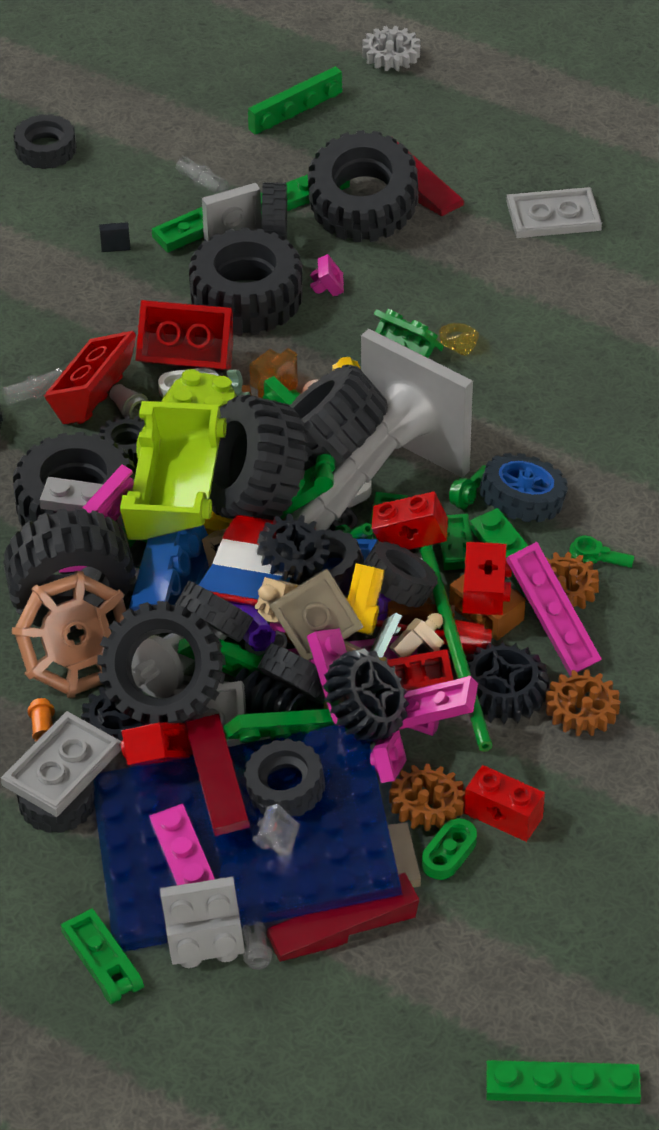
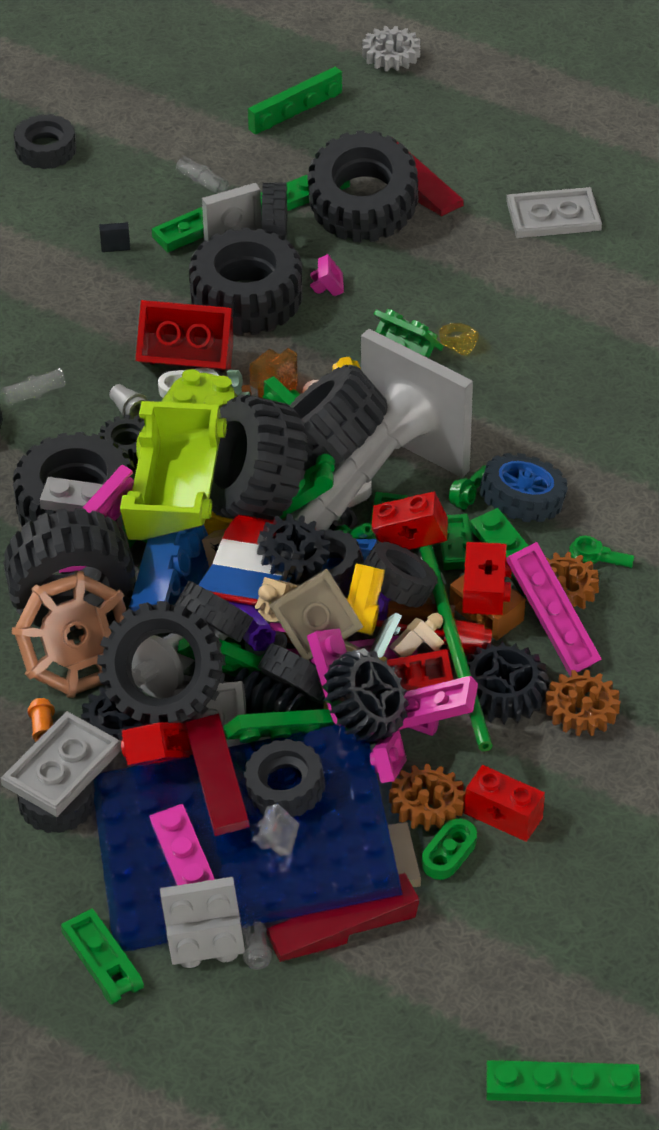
red slope [44,331,136,424] -> none

